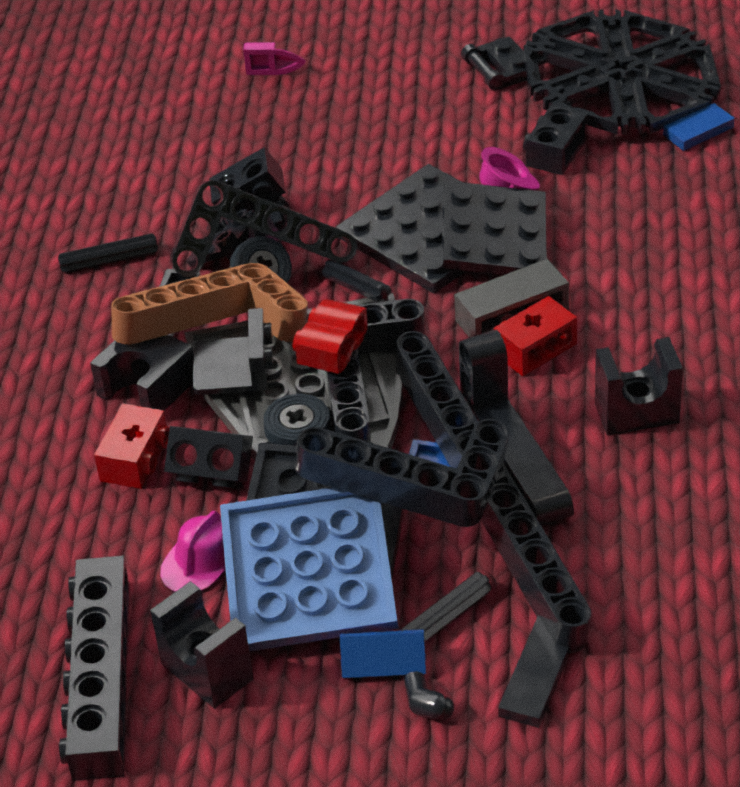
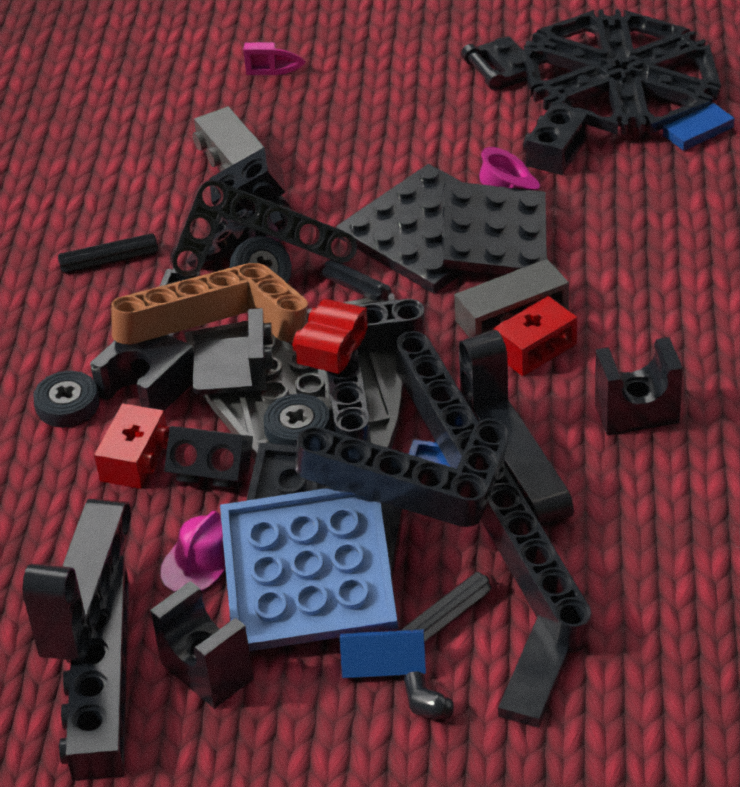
none -> black beam [22,498,131,661]
none -> black bush [33,370,99,428]
none -> brick [192,106,264,172]

